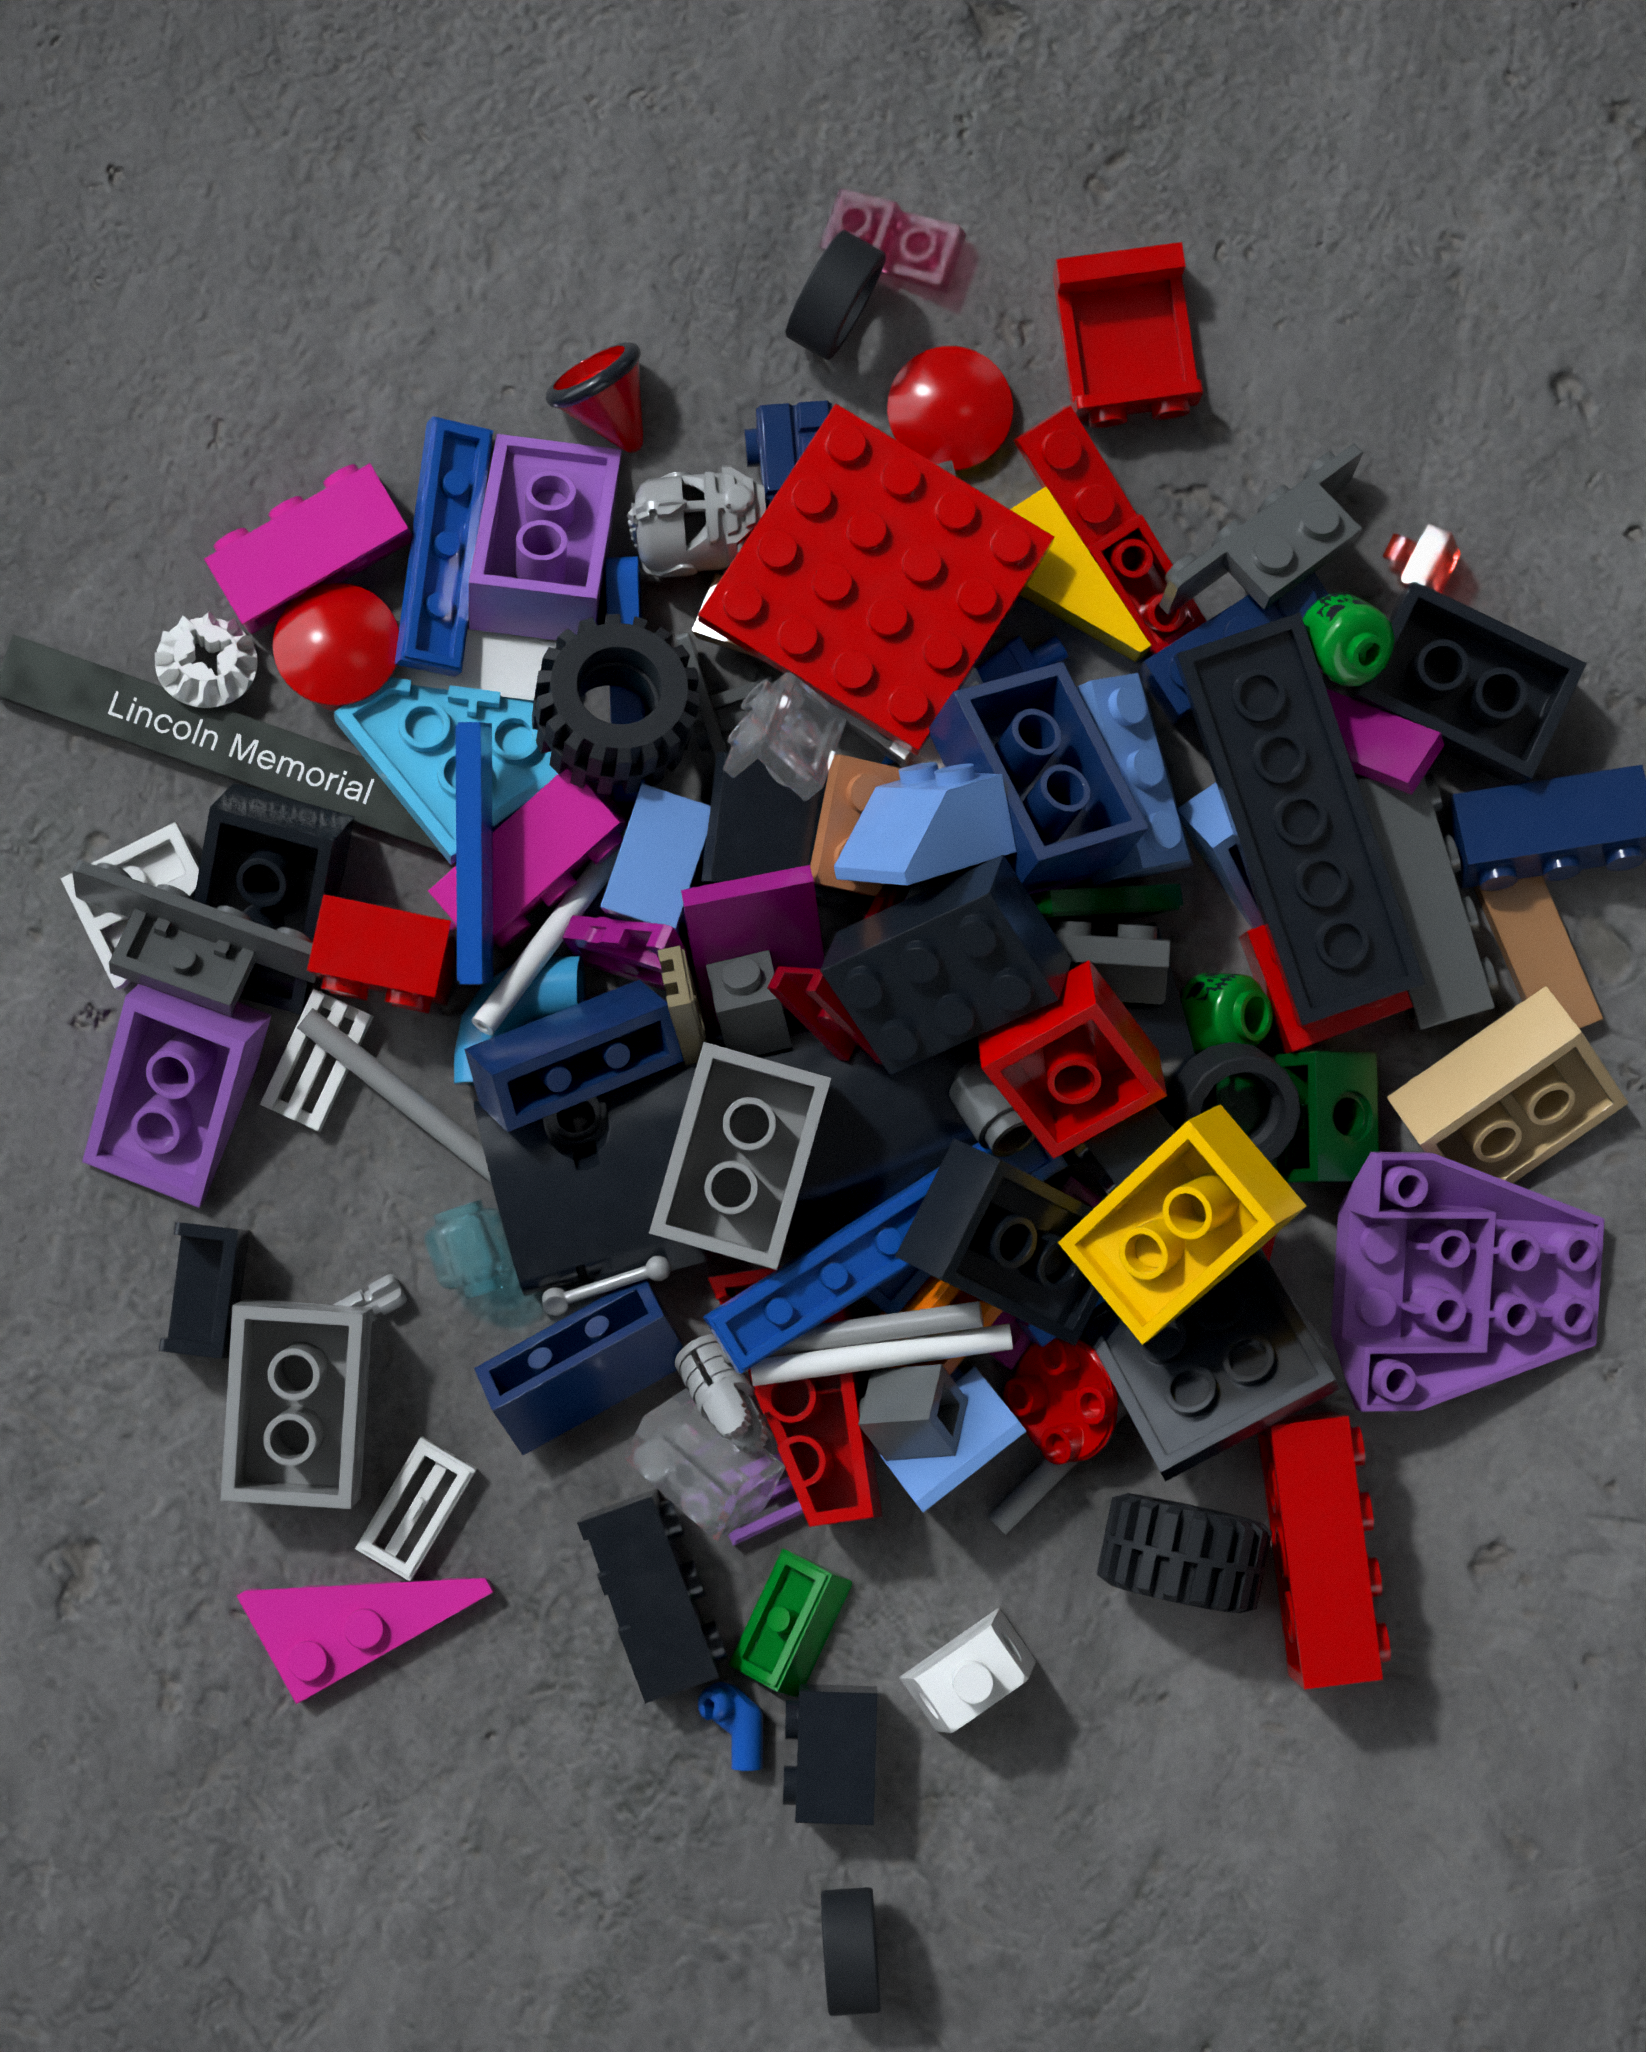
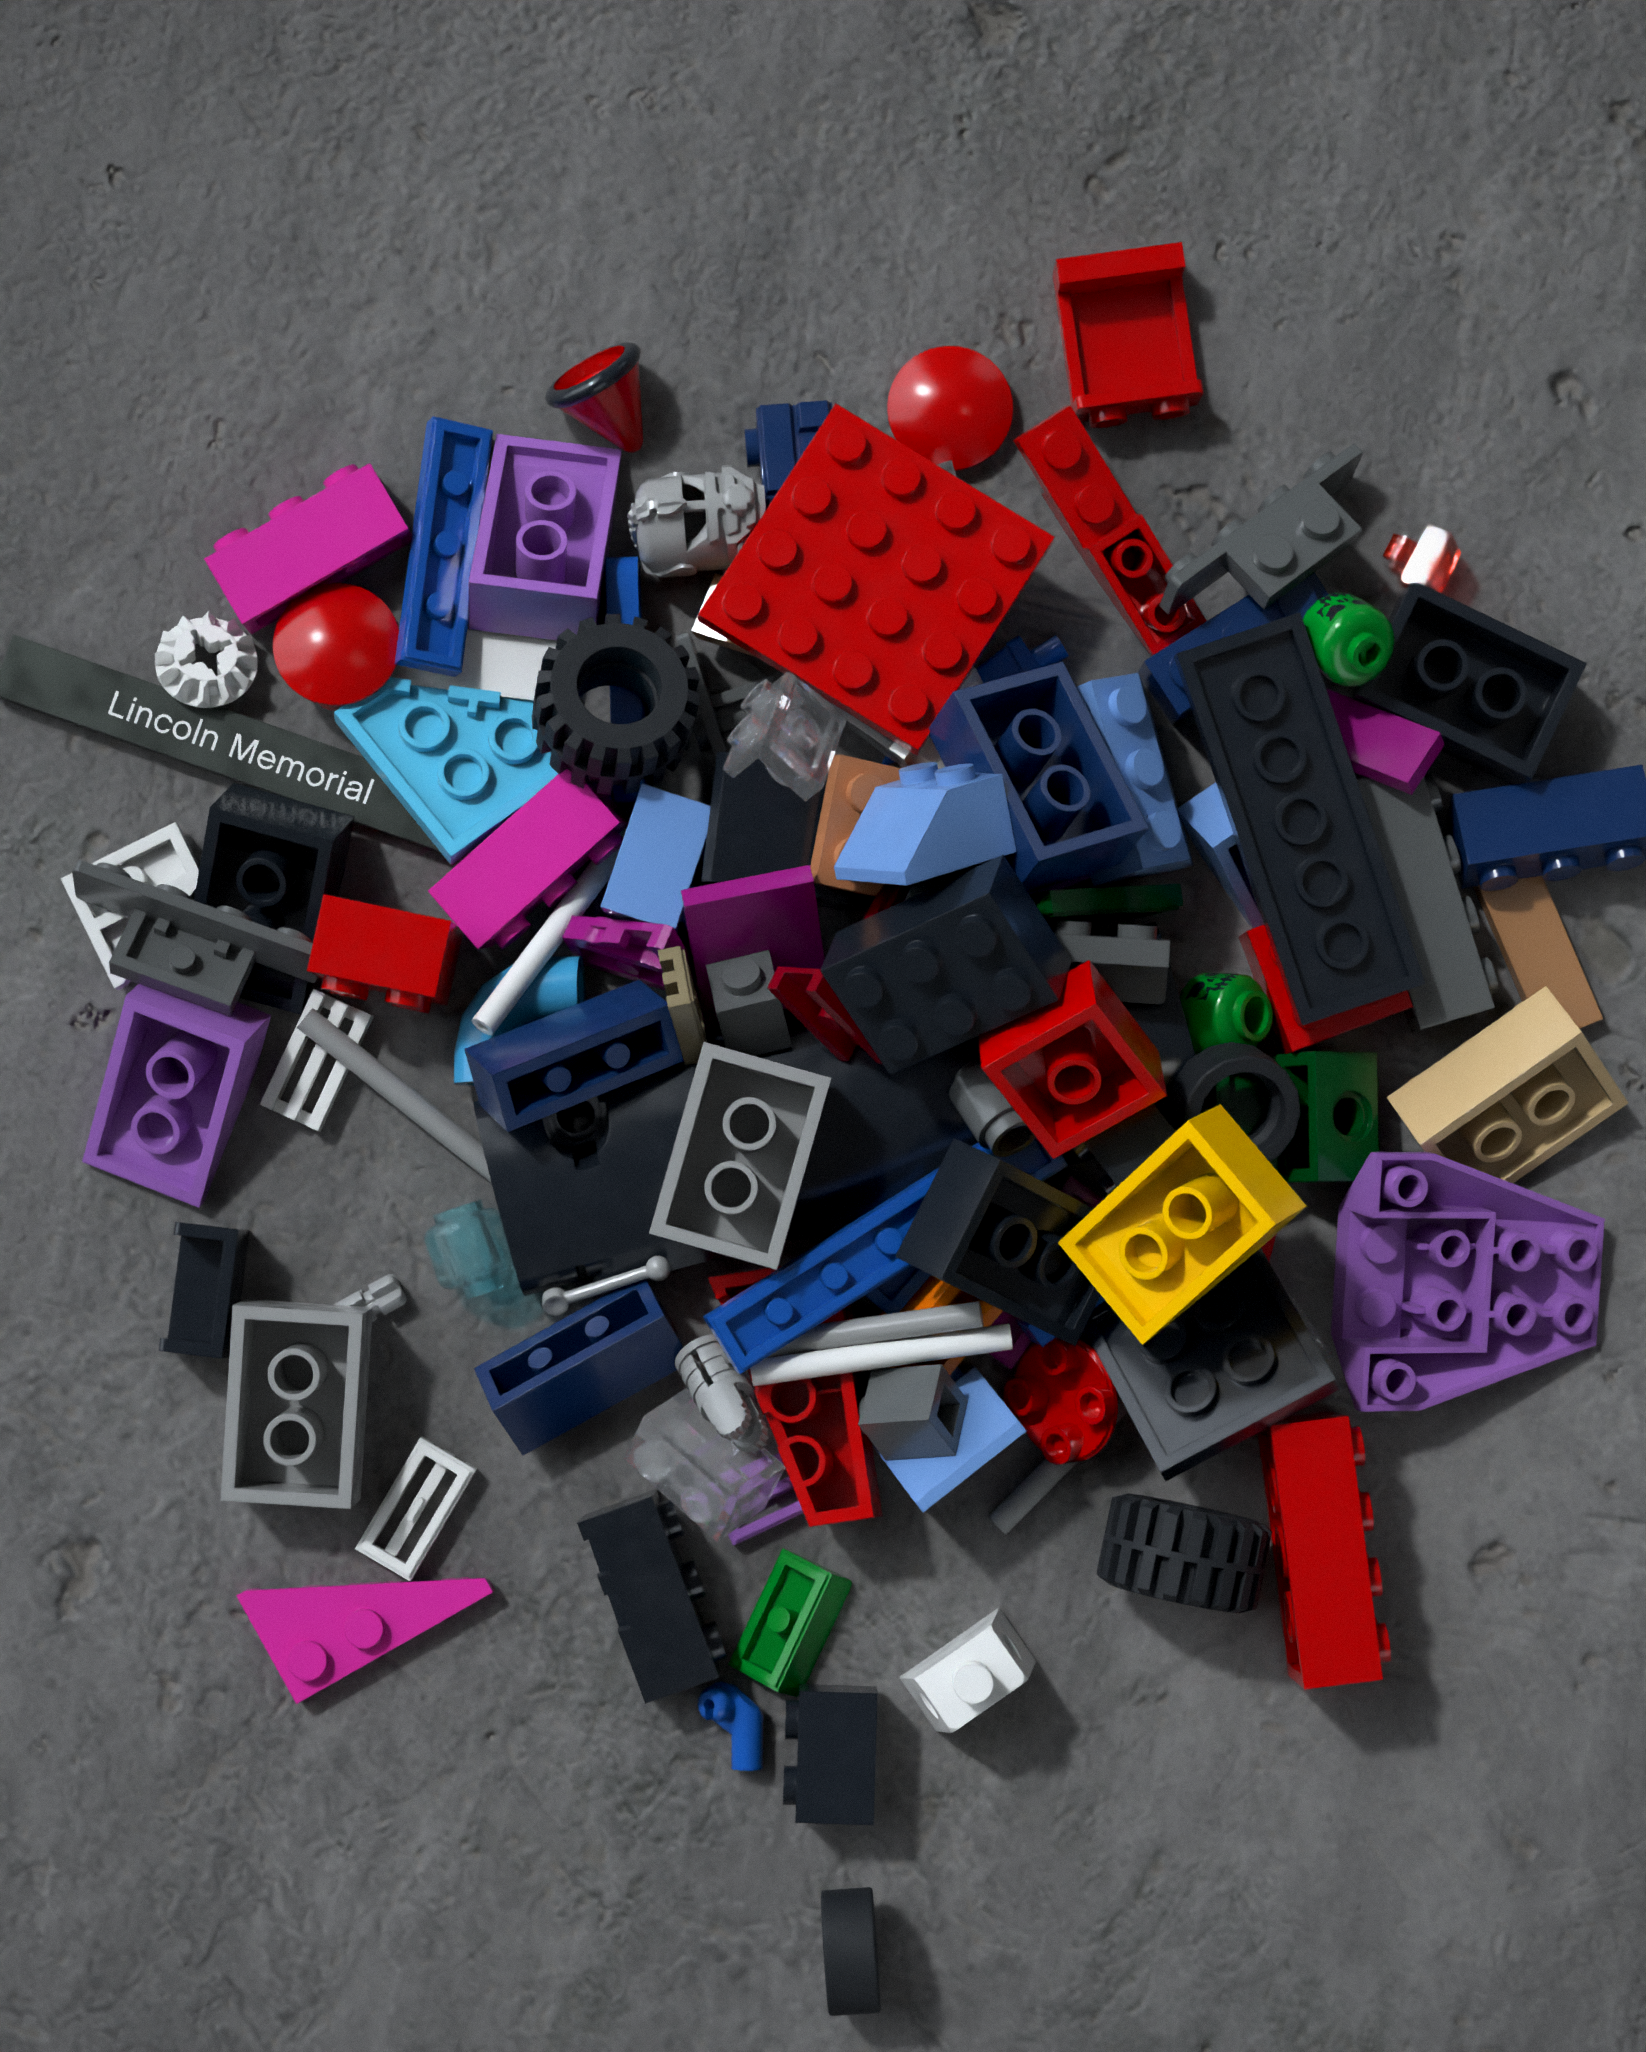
blue tile [455,722,493,984] -> none
black tyre [785,230,886,360] -> none
clear pink slope [819,188,967,293] -> none
yellow slope [1010,486,1151,662] -> none

